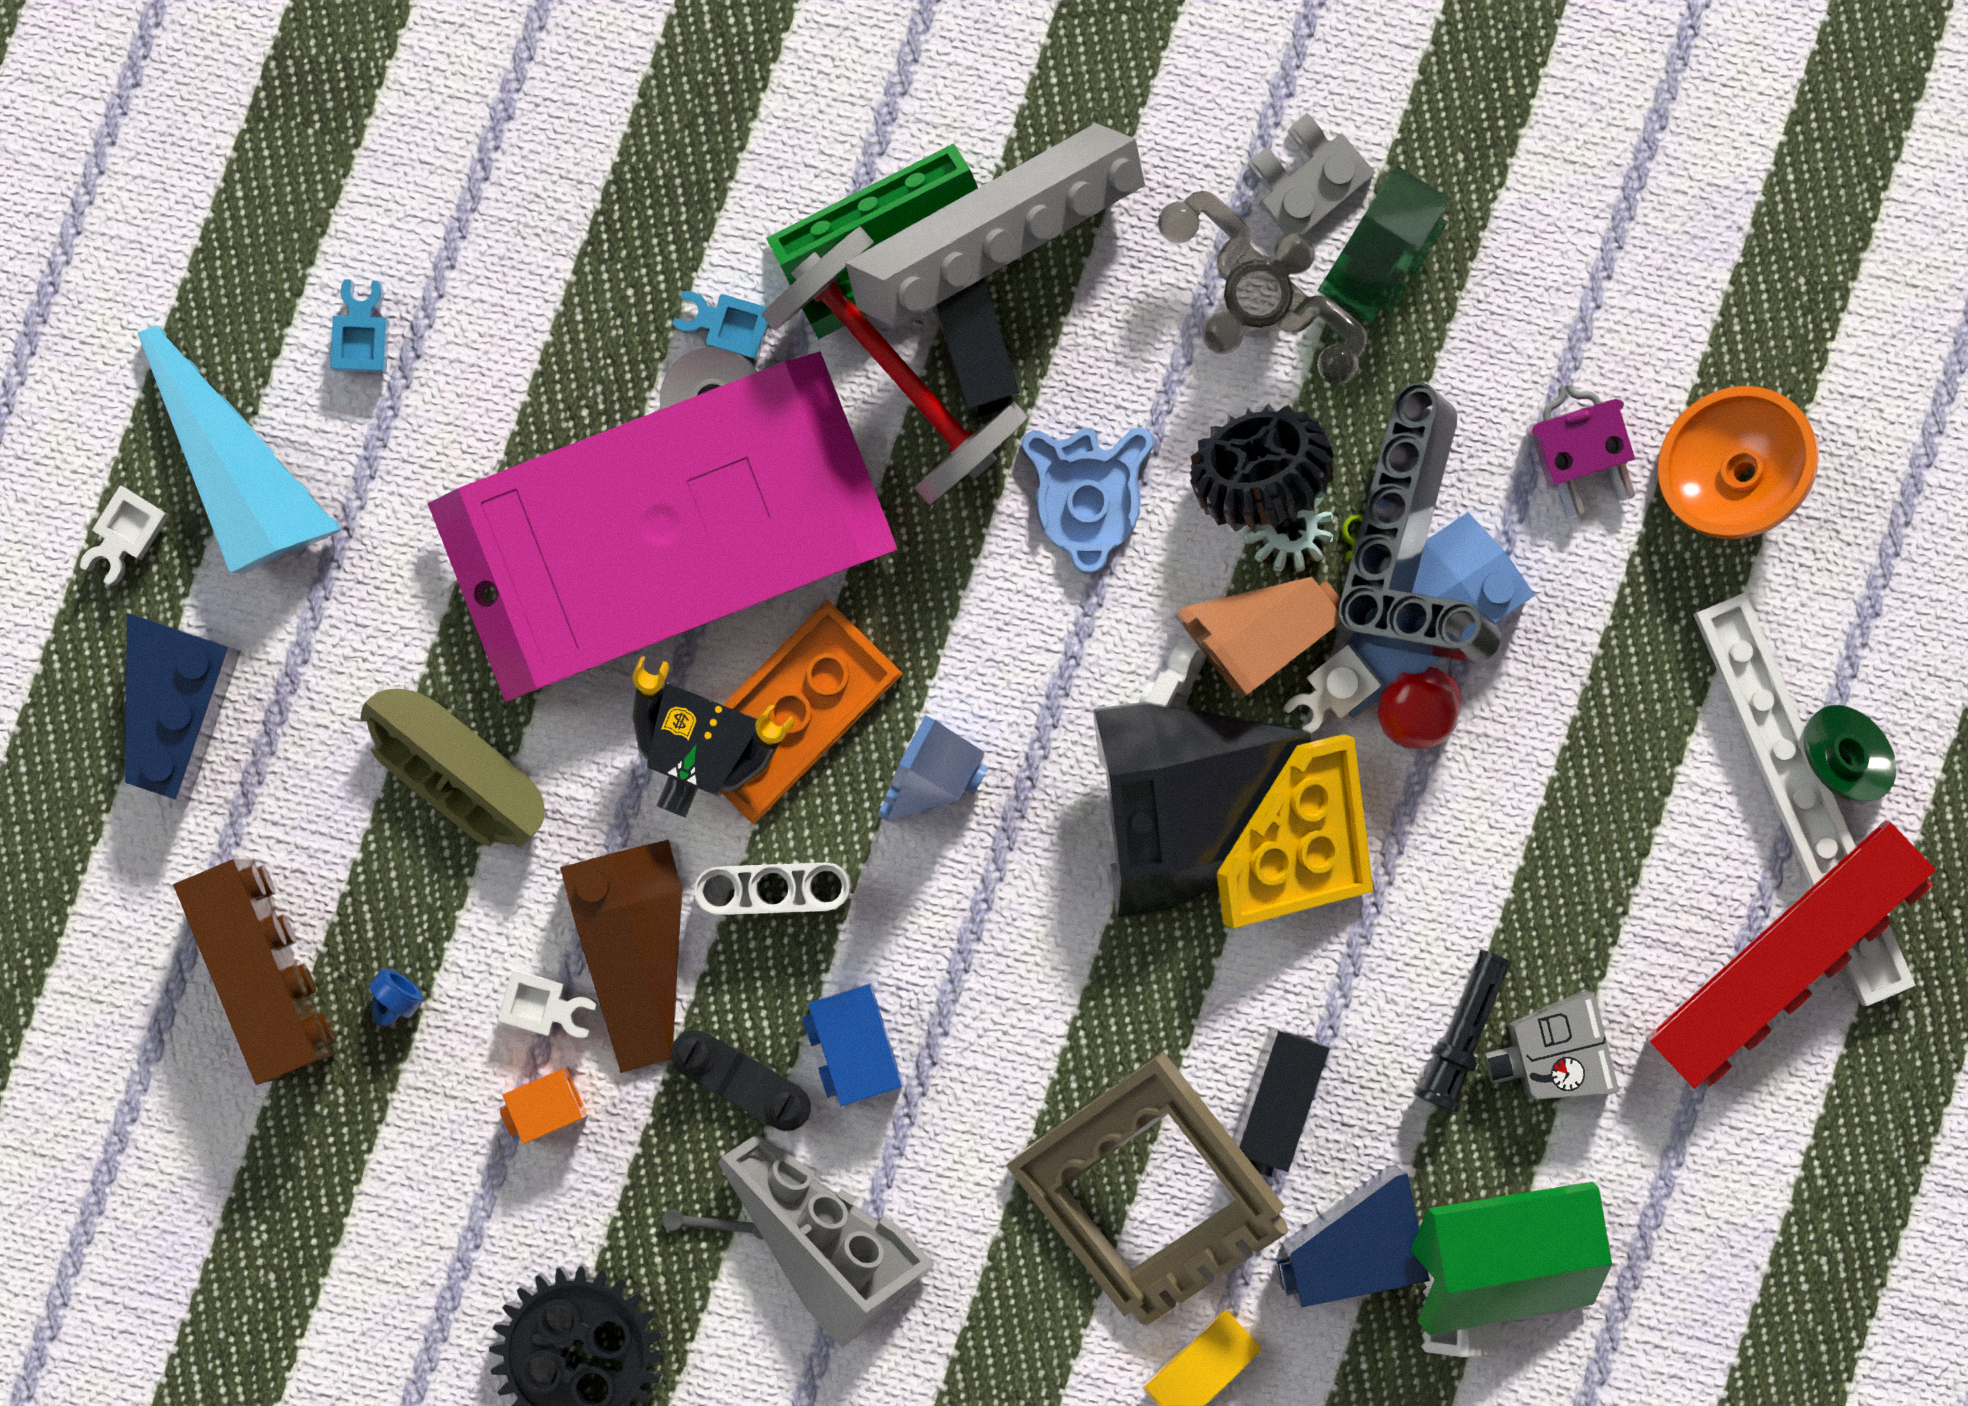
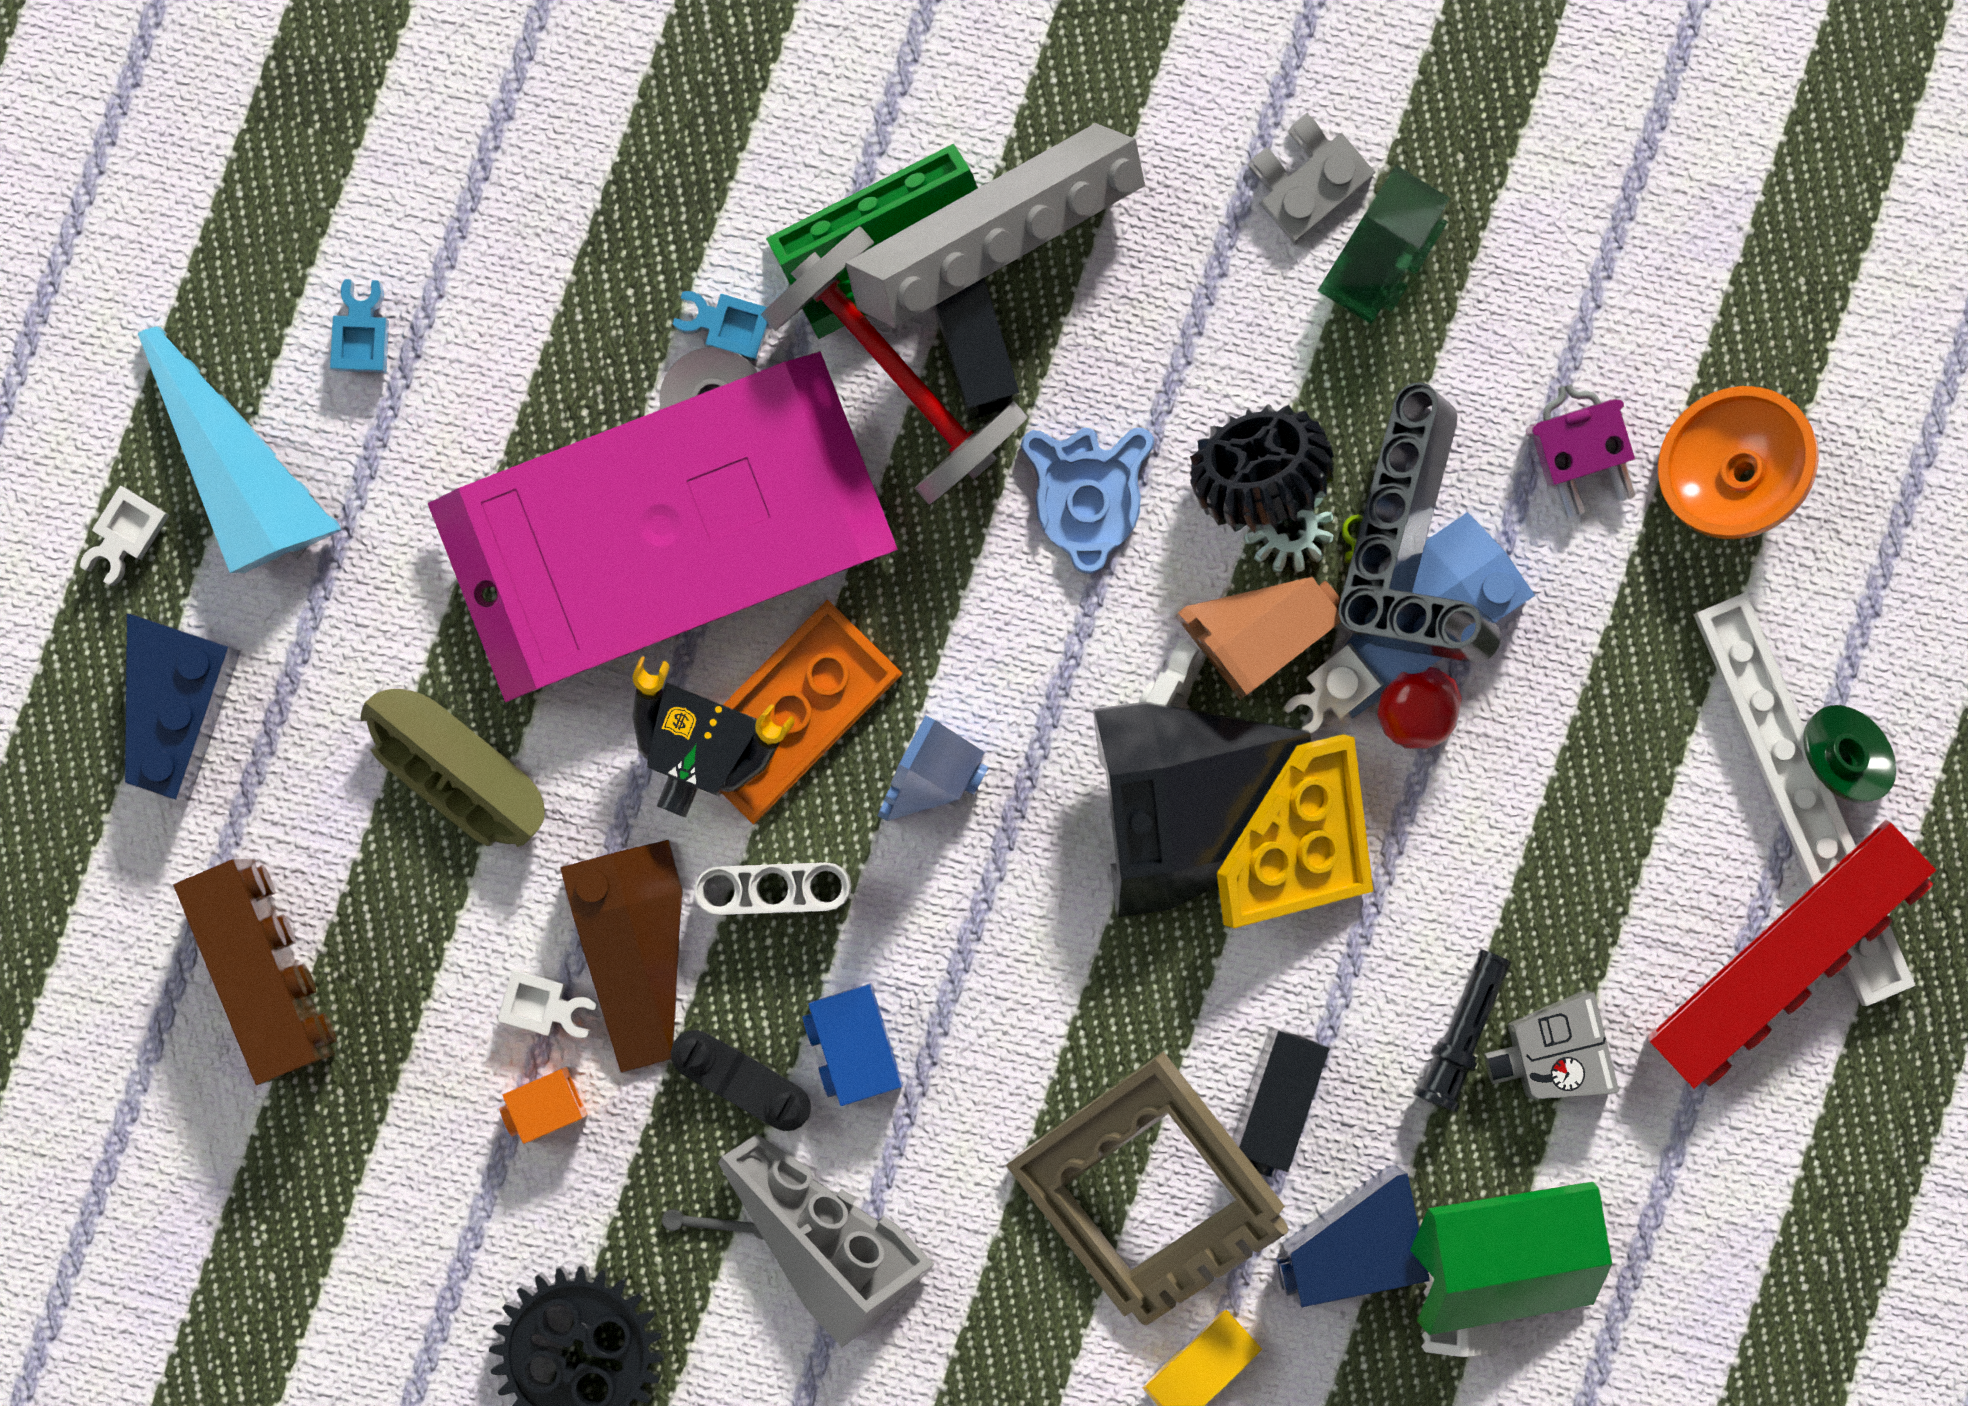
blue tile [369,969,423,1026] -> none
clear smoke wheel [1157,190,1368,386] -> none

